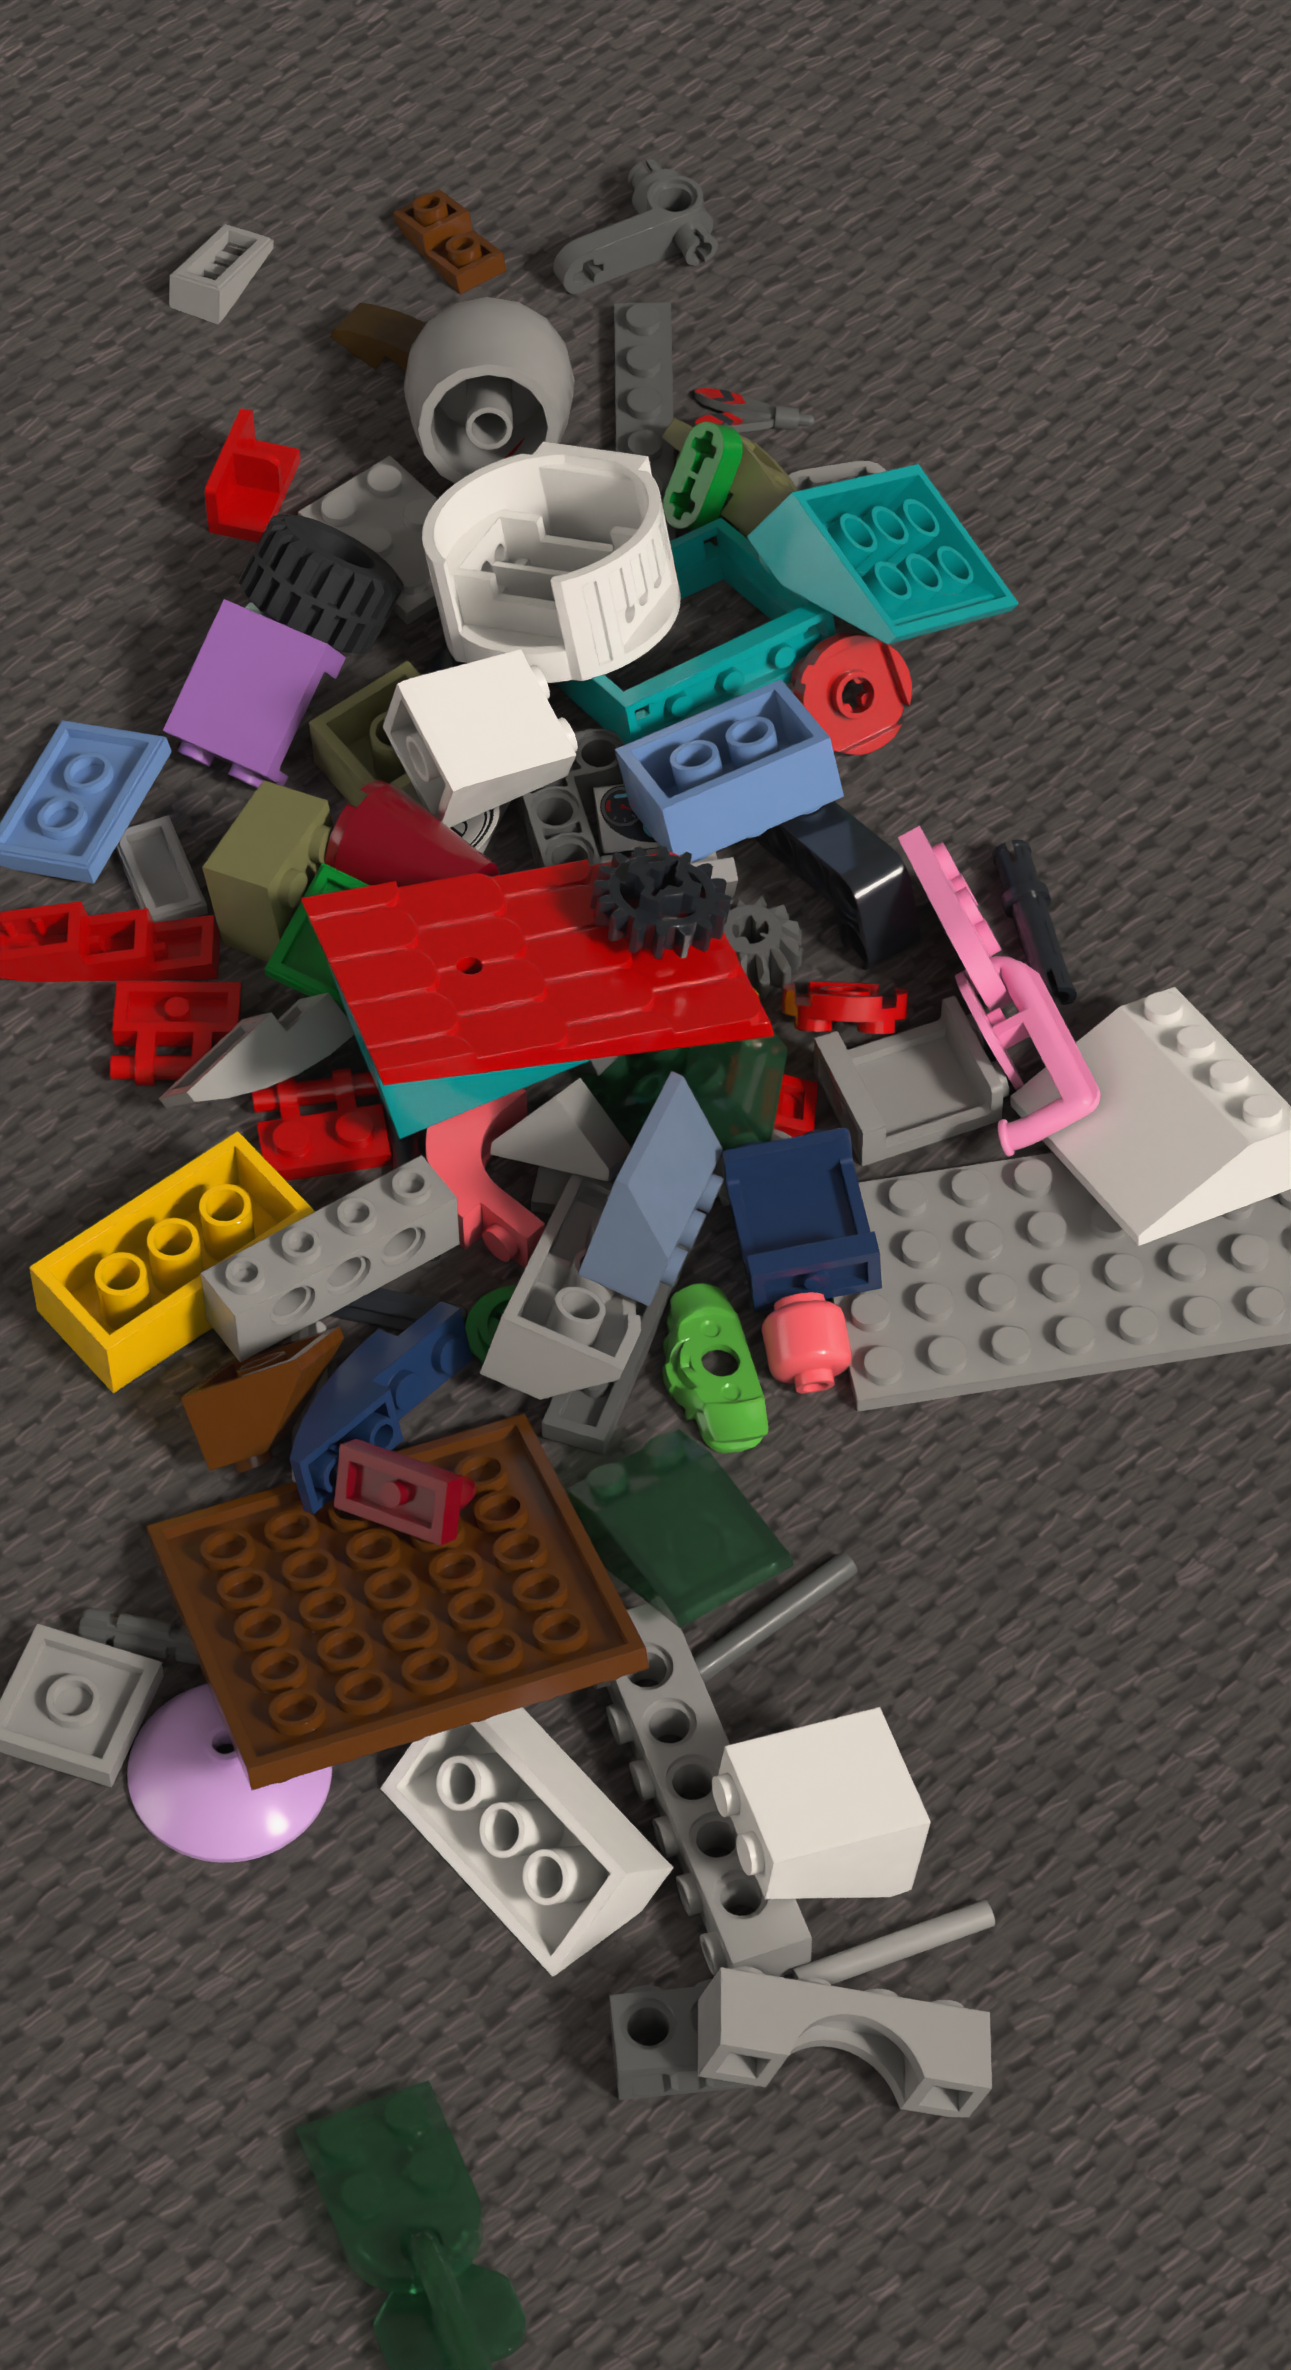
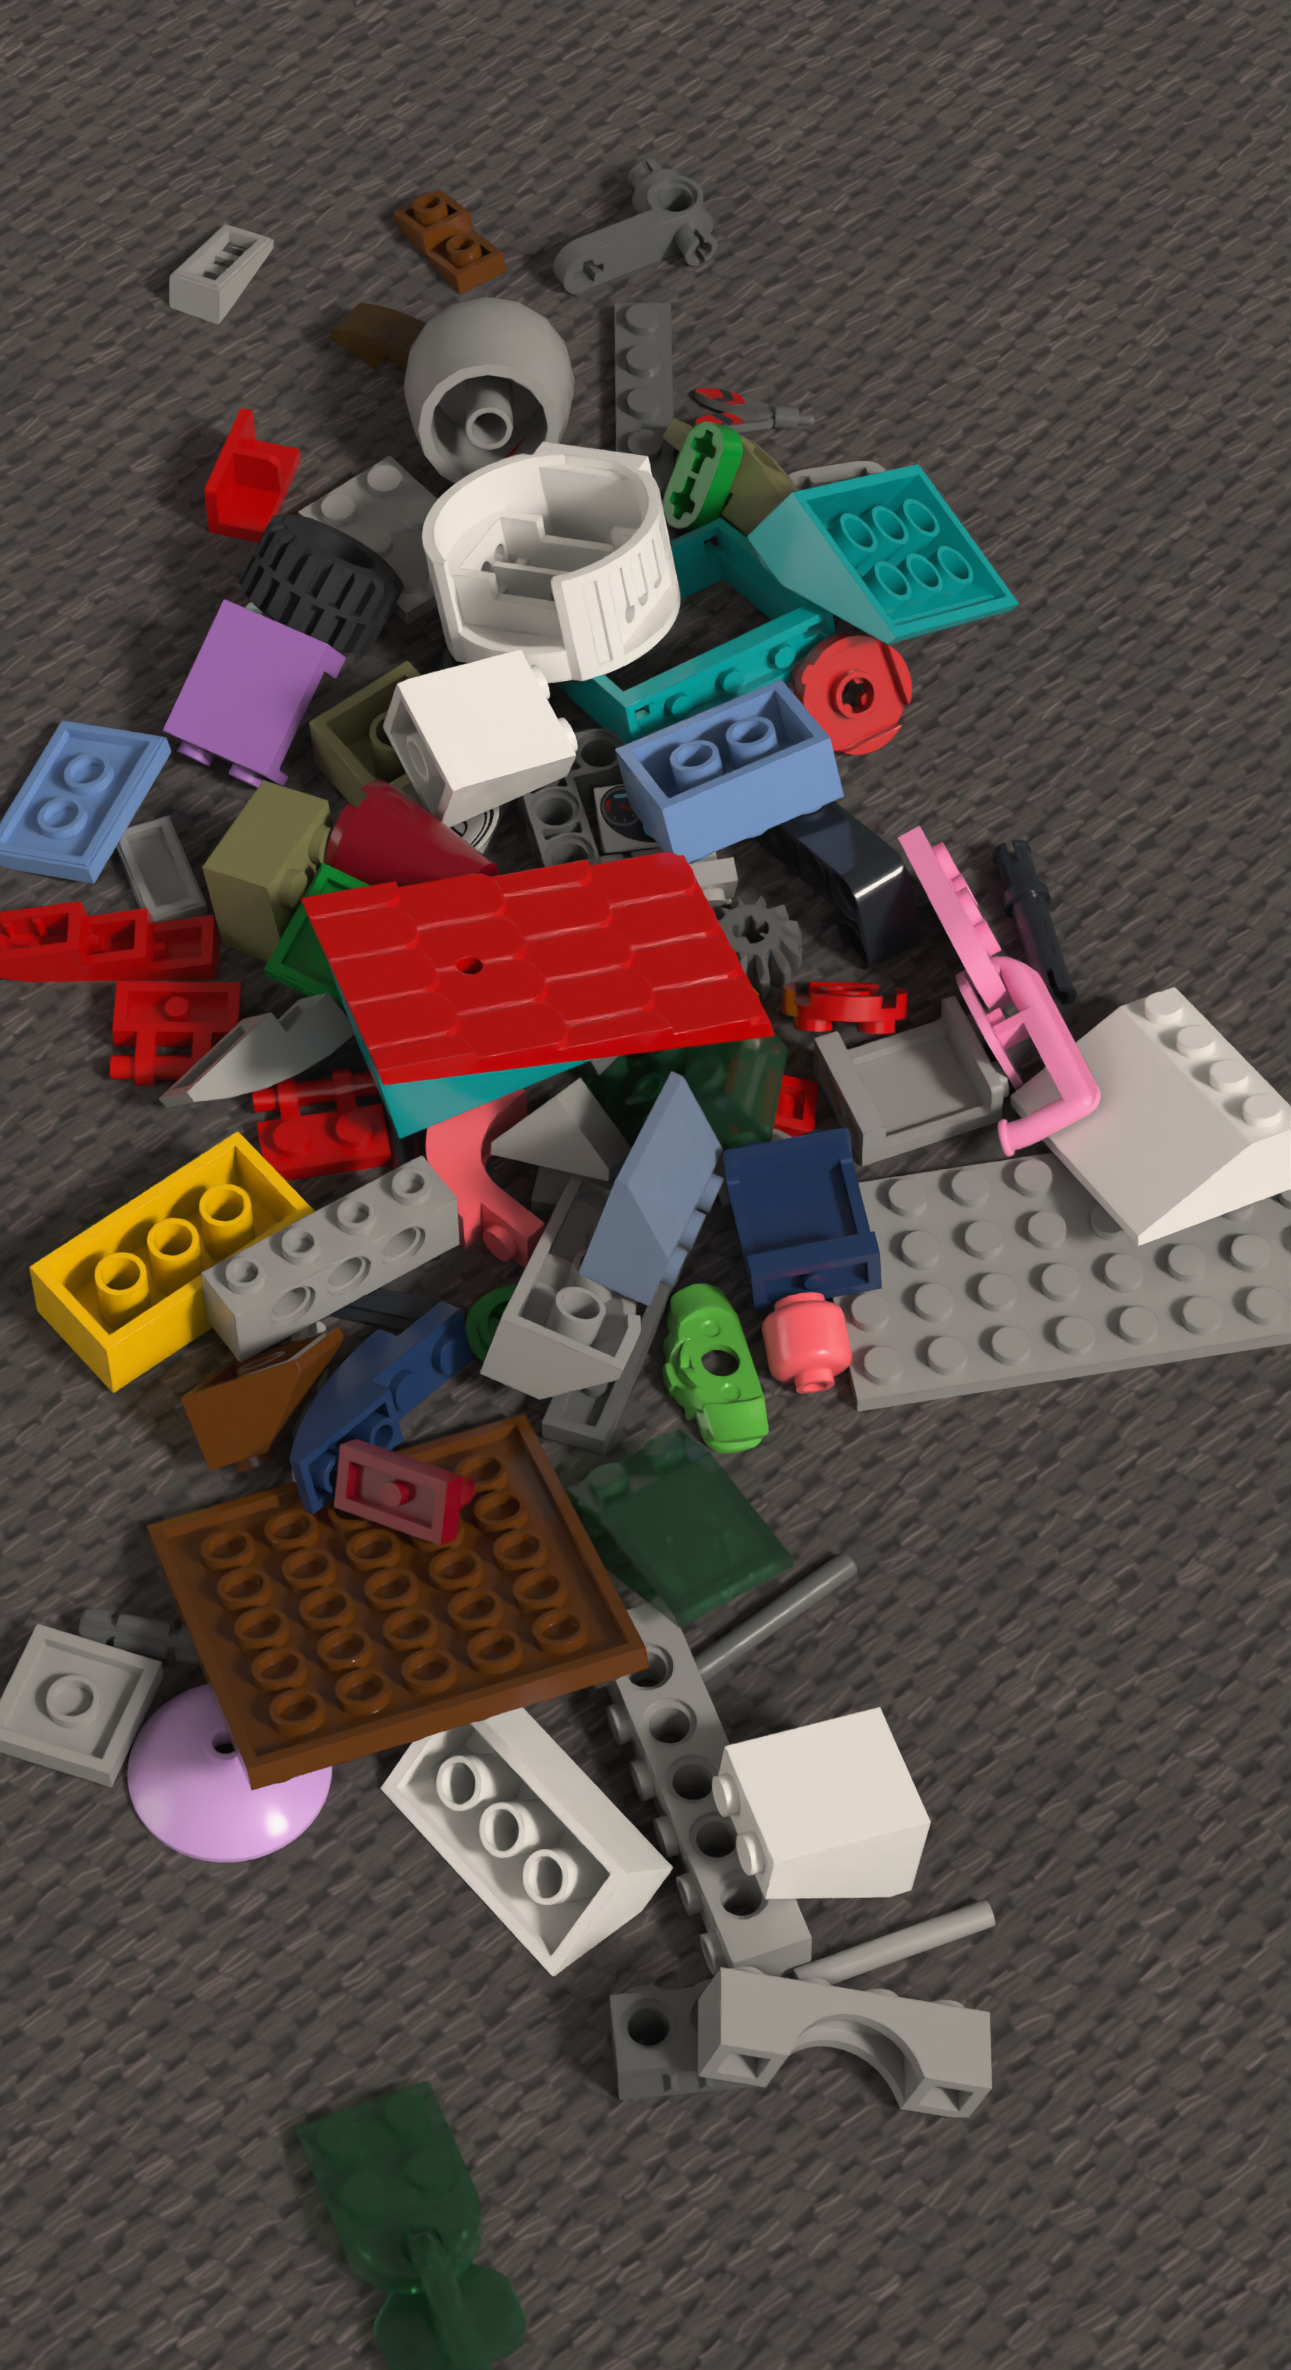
black gear [590,846,731,959] -> none

